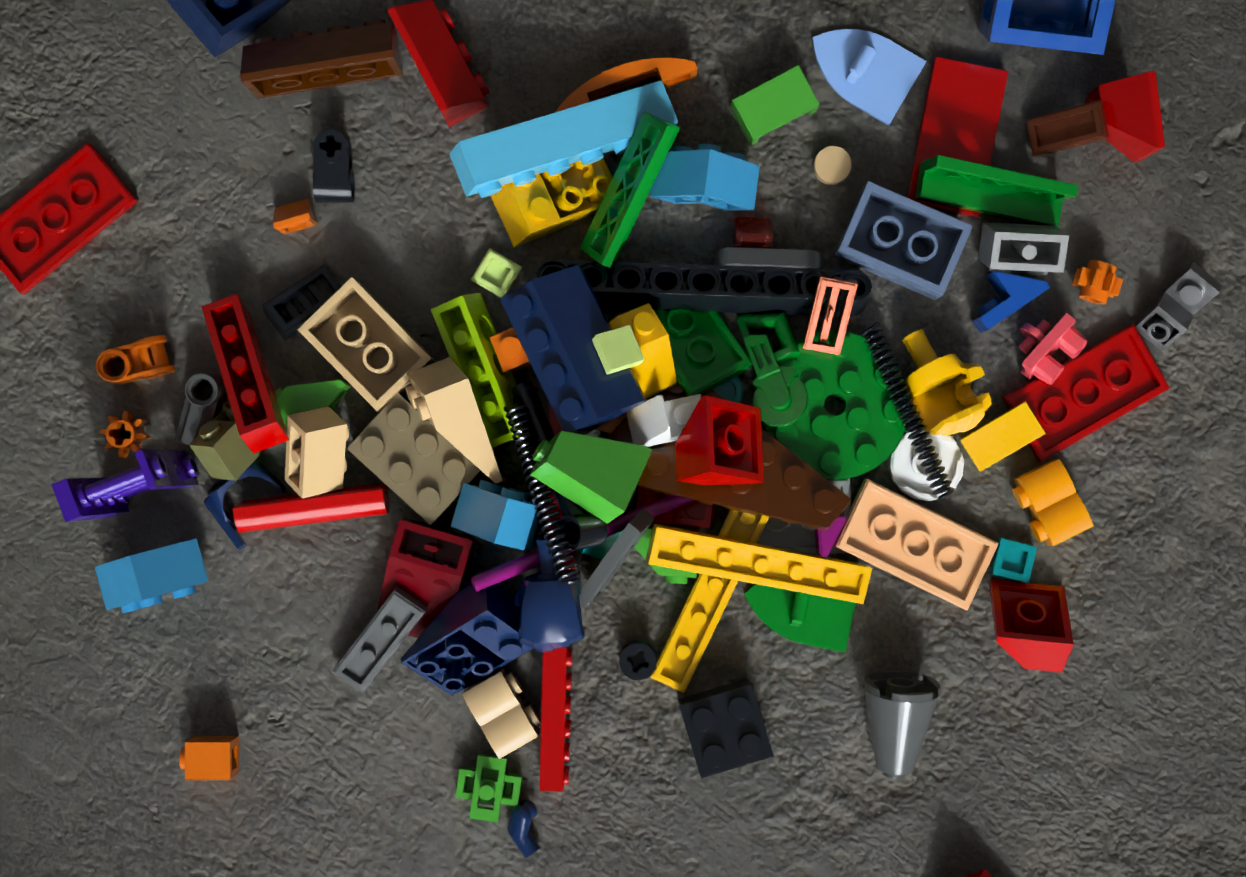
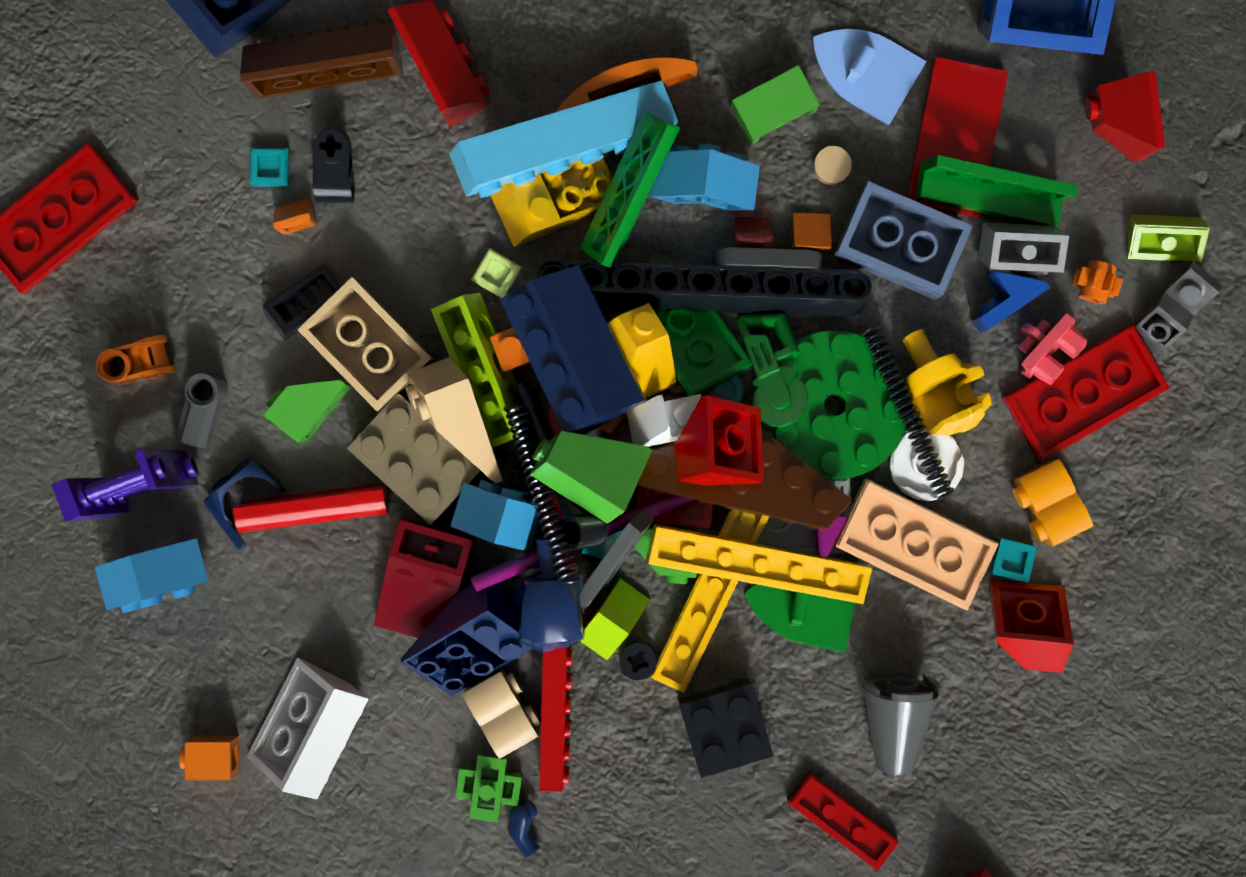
orange gear [100,411,151,458] -> none
olive slope [189,400,260,481] -> none
red brick [201,294,289,454] -> none
tan brick [285,406,349,499] -> none
dark grey tile [332,585,427,693] -> none
yellowish green tile [592,325,645,374] -> none
tile [802,273,858,355] -> none
yellow tile [960,401,1046,472] -> none
copper tile [1026,100,1109,157] -> none
none -> white slope [246,658,368,799]
none -> teal tile [250,147,290,187]
none -> lime slope [580,578,650,660]
none -> red tile [787,772,900,871]
none -> orange slope [792,213,832,252]
none -> lime slope [1127,214,1210,262]

